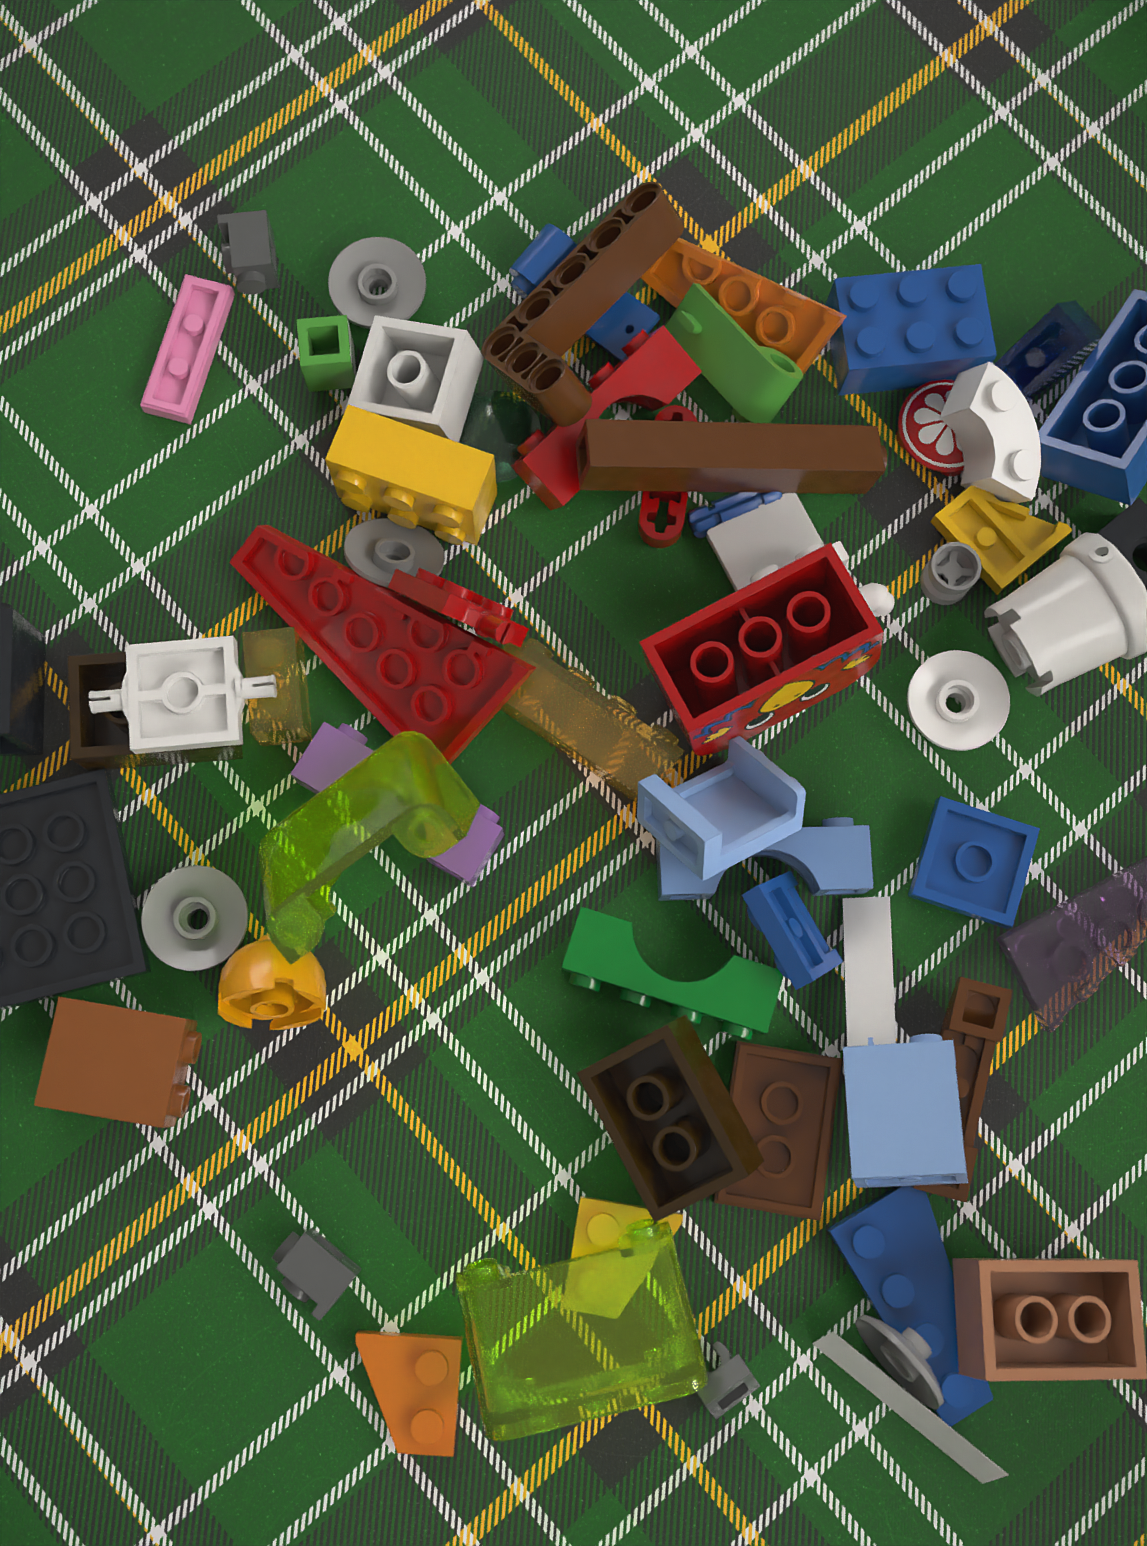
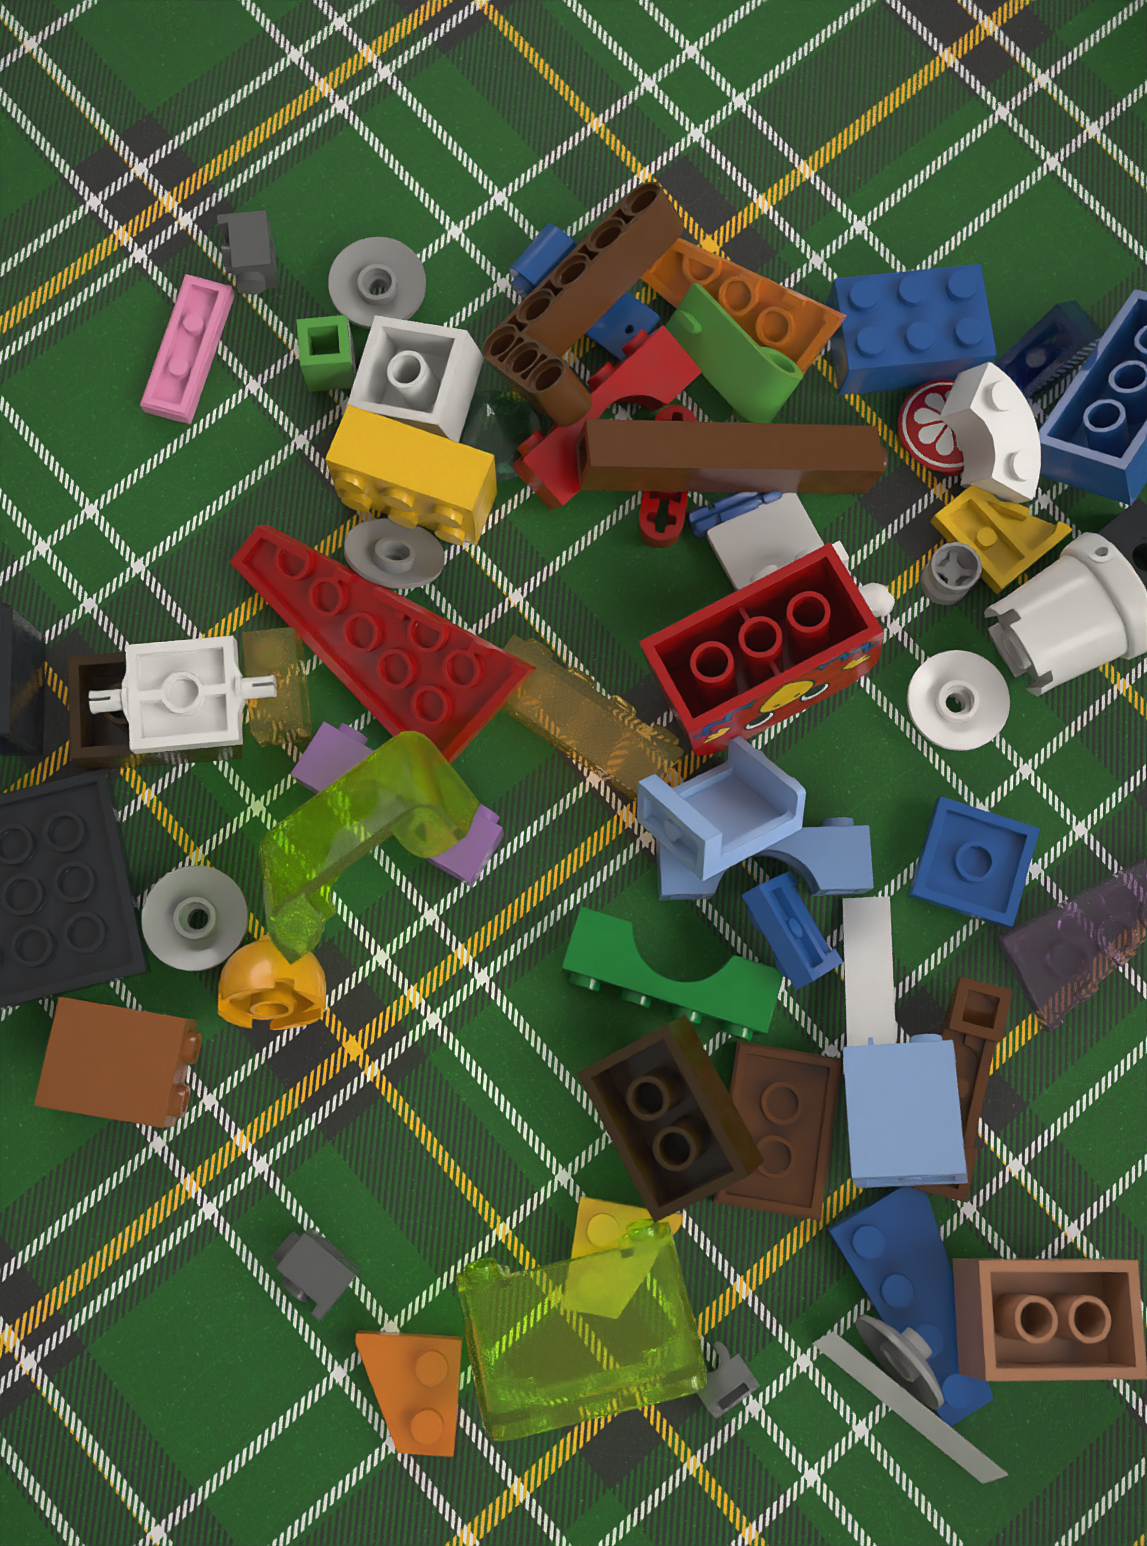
red plate [388,568,529,648] -> none

